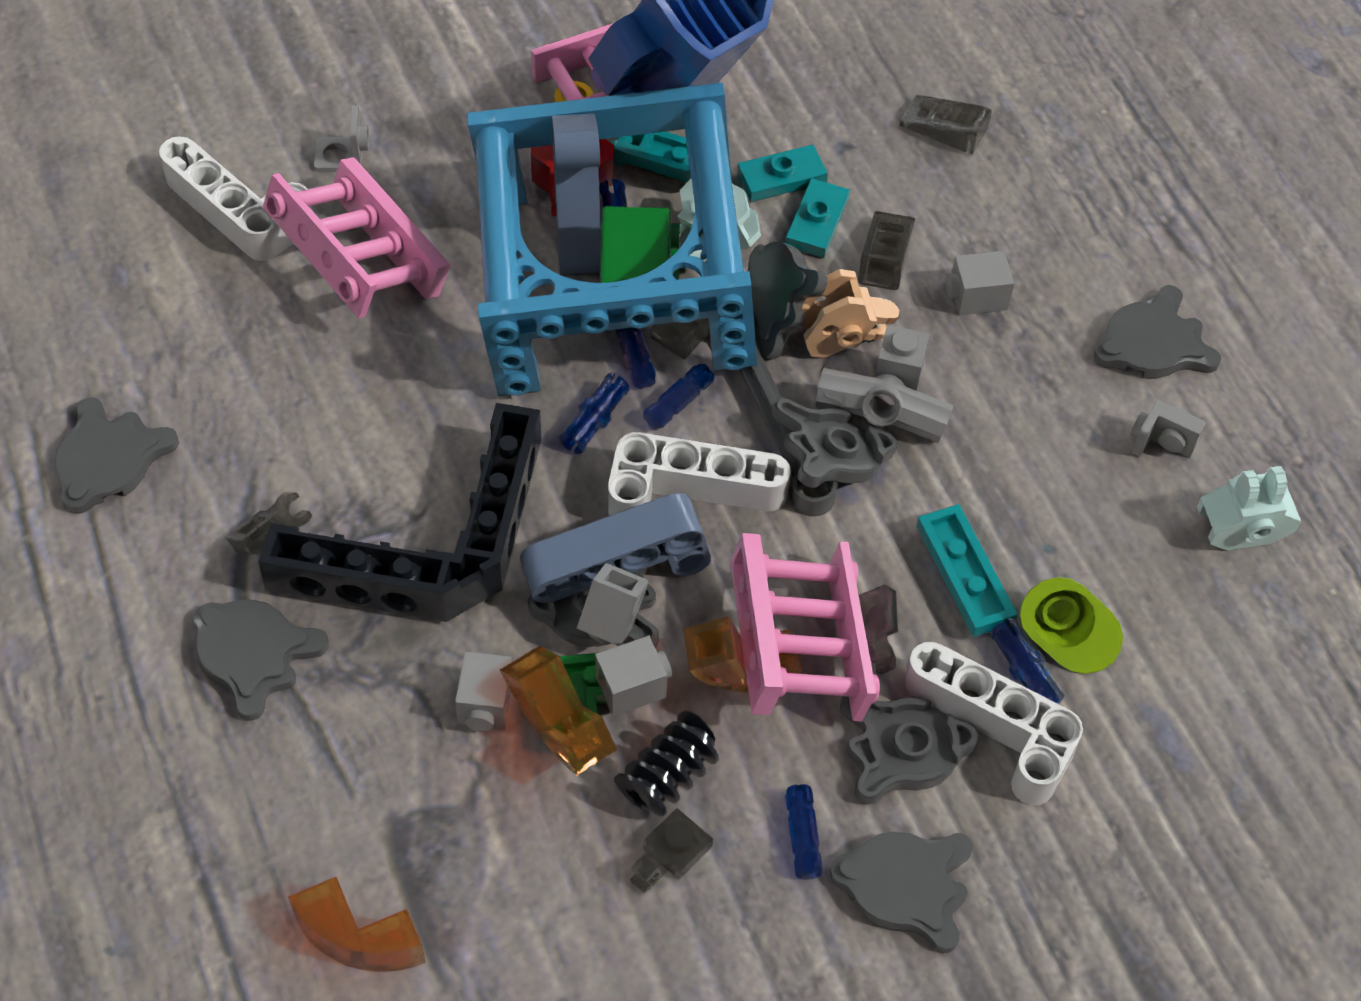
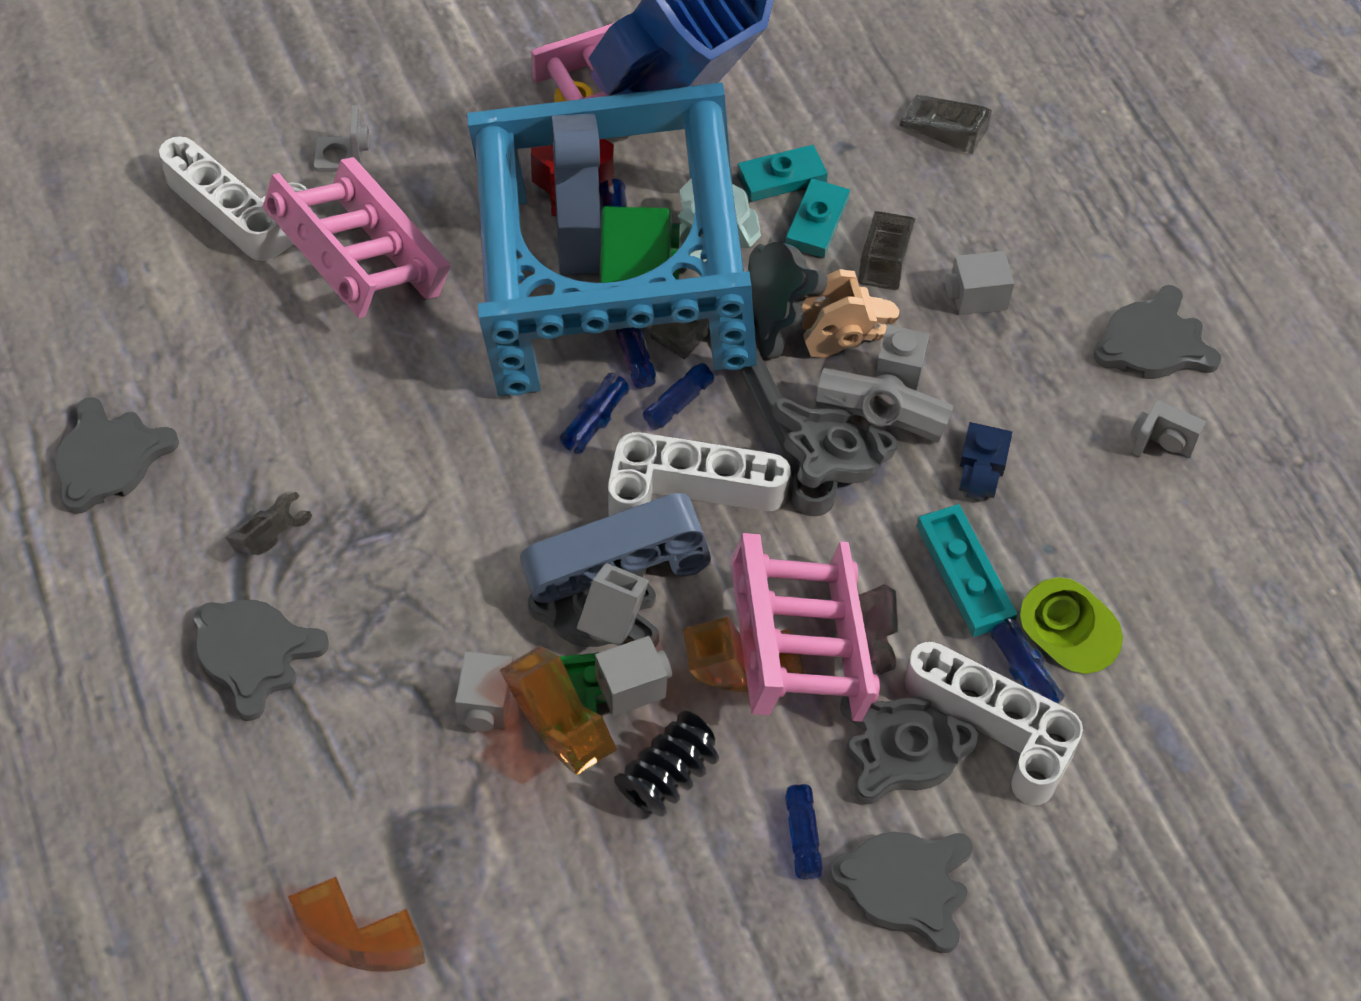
black brick [258,403,542,622] -> none
teal plate [611,131,690,182] -> none
clear smoke plate [630,808,713,894] -> none
light aqua hinge [1197,466,1301,551] -> none
none -> dark blue plate [959,422,1013,501]

